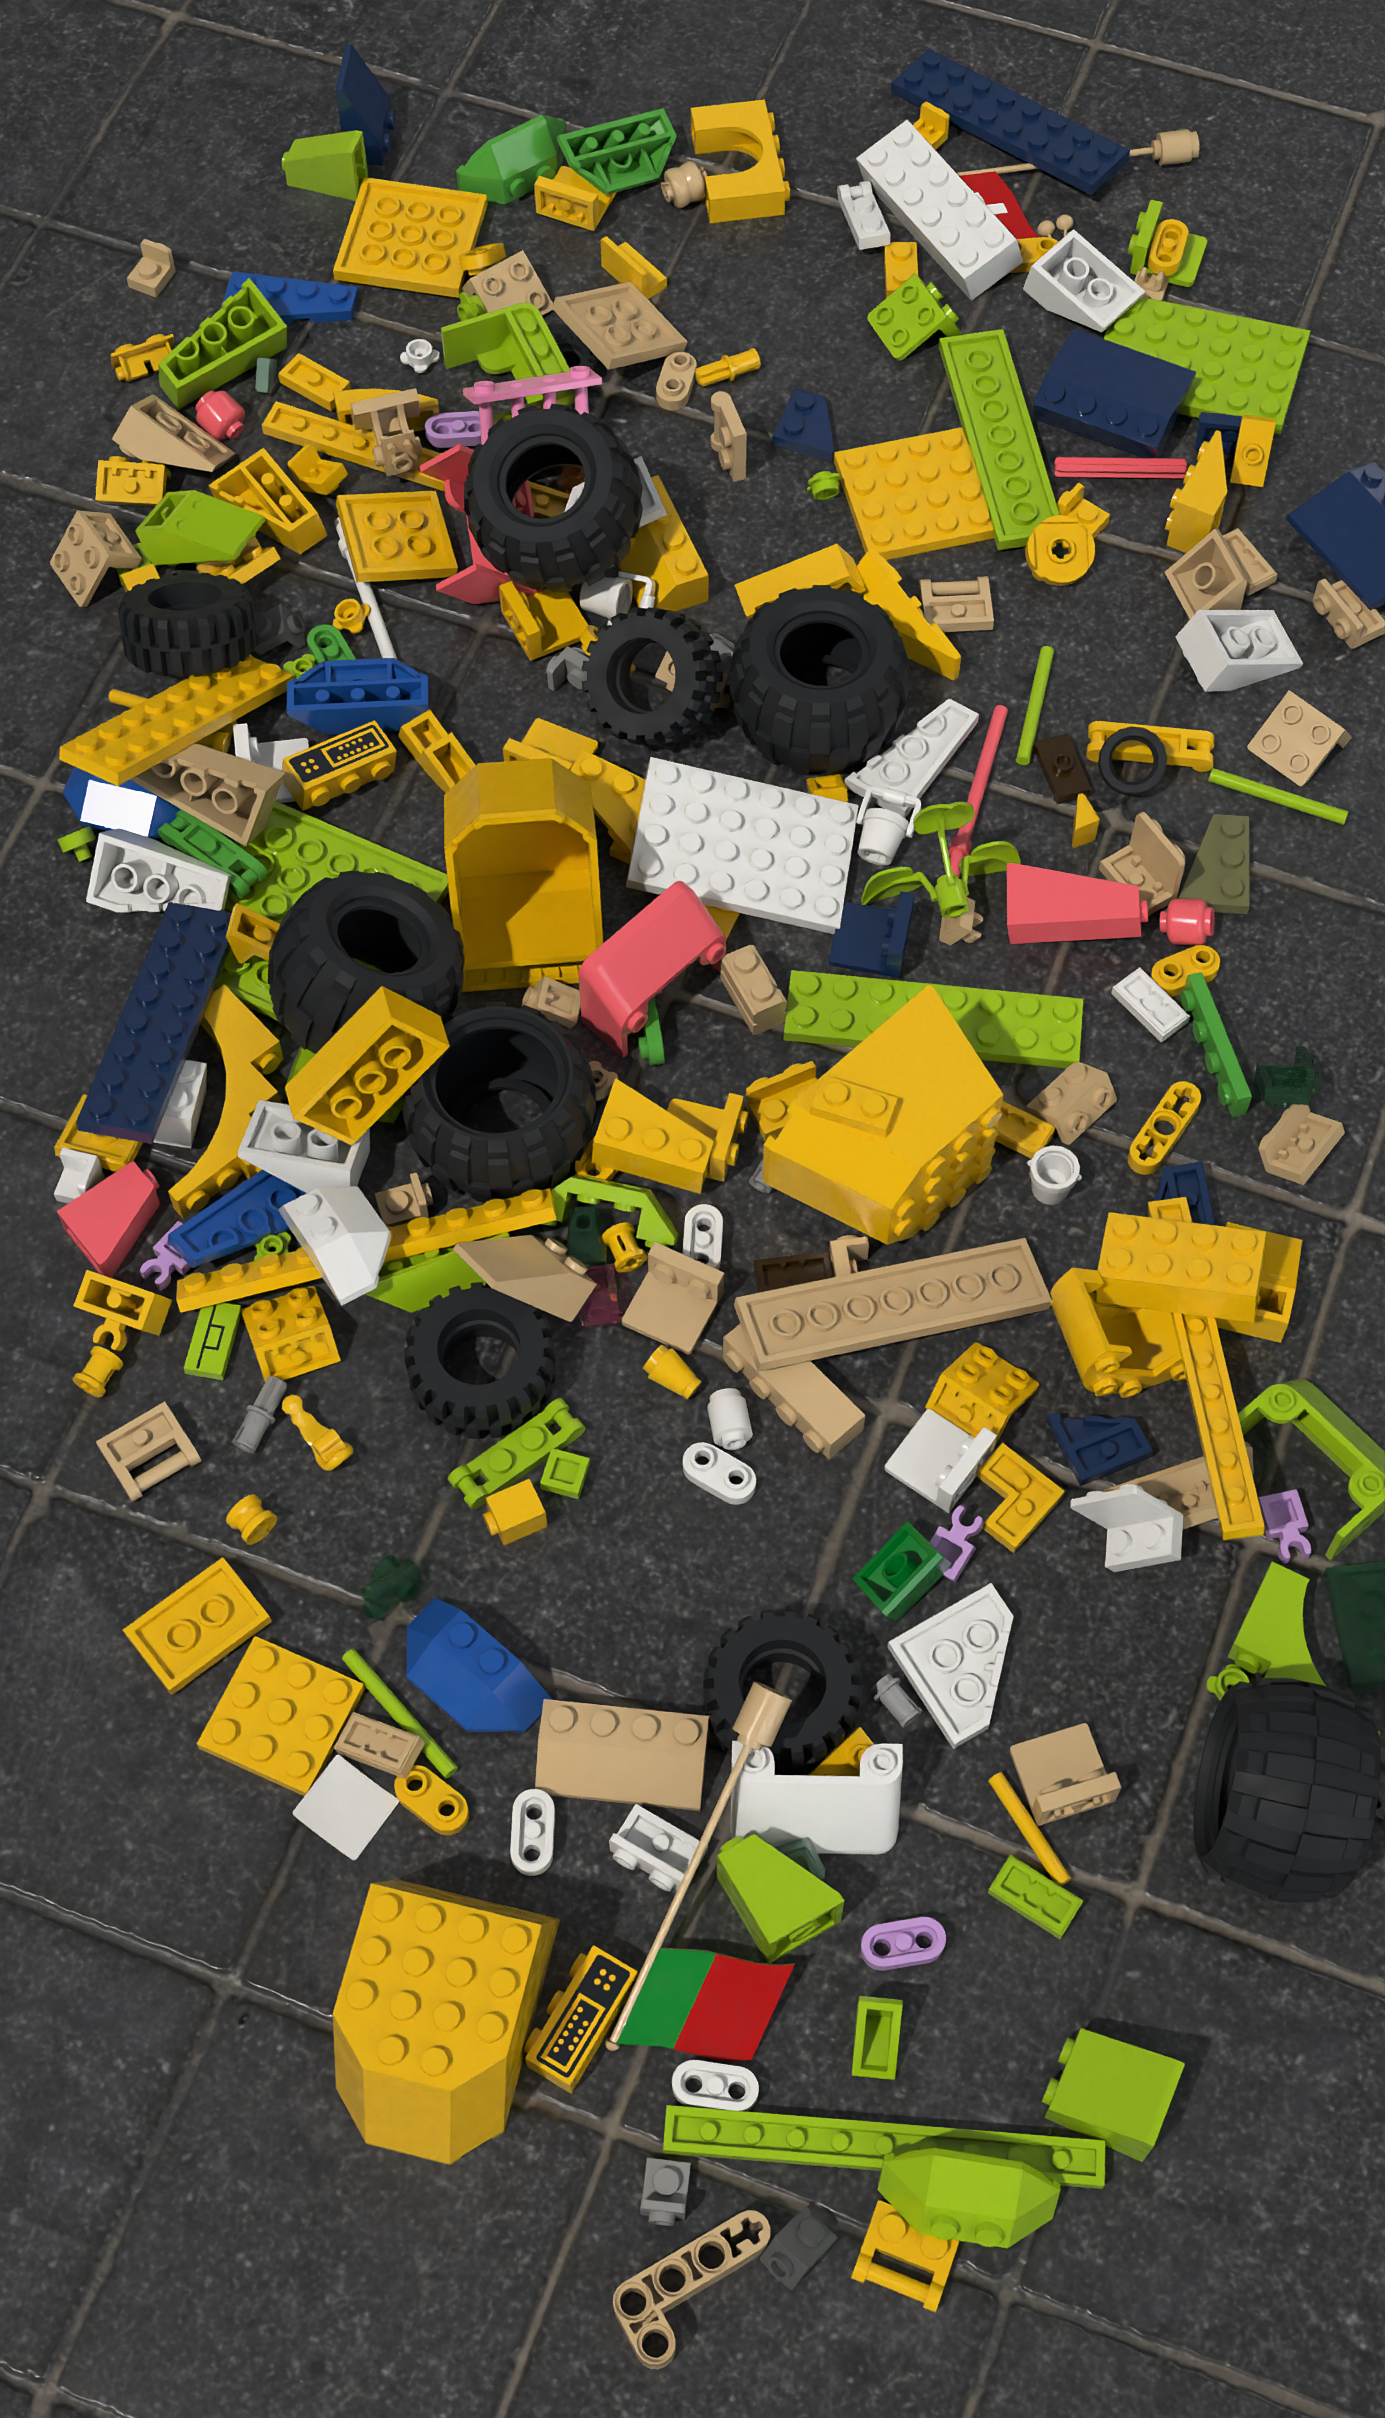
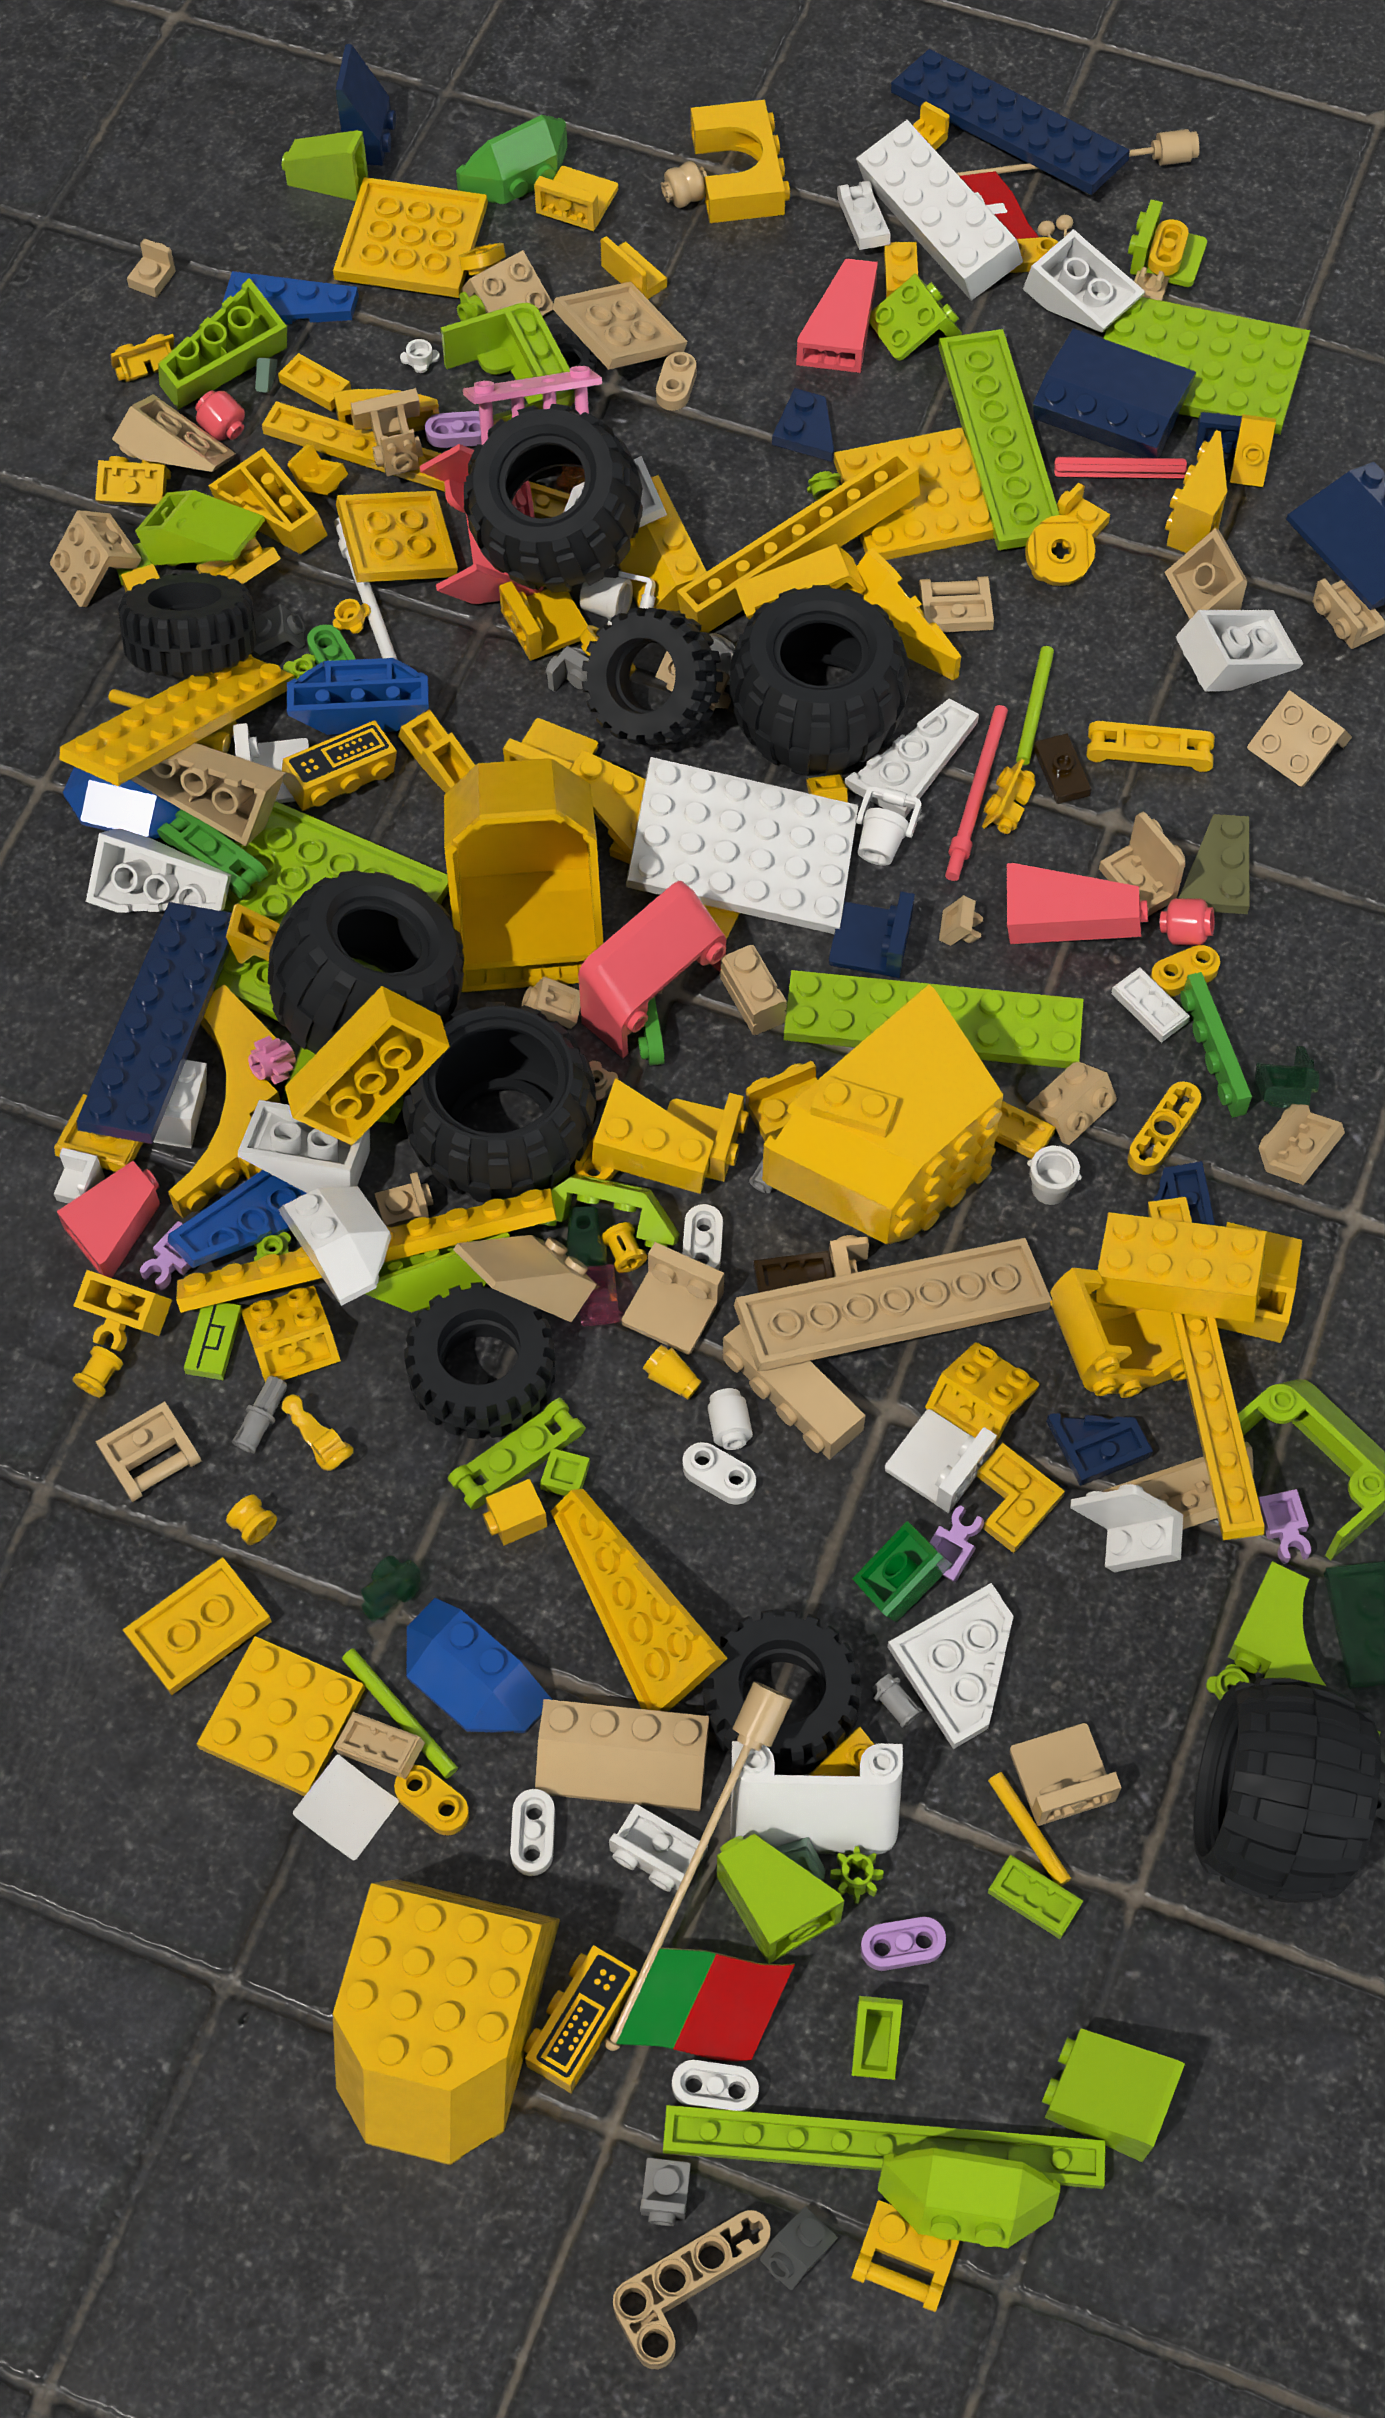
lime tile [57,826,96,862] -> none
bright green wedge [556,108,677,195] -> none
yellow axle [695,348,761,387] -> none
tan plate [711,391,747,482] -> none
lime plant [861,802,1021,918] -> none
yellow slope [1072,793,1100,848] -> none
black tyre [1098,726,1167,795] -> none
lime bar [1208,768,1349,825] -> none
tan plate [1223,528,1278,596] -> none
none -> bright pink gear [248,1035,296,1085]
none -> yellow wing [551,1489,728,1712]
none -> yellow brick [677,448,920,633]
none -> coral slope [796,258,878,373]
none -> lime gear [830,1846,884,1903]
none -> yellow hinge [982,759,1036,834]

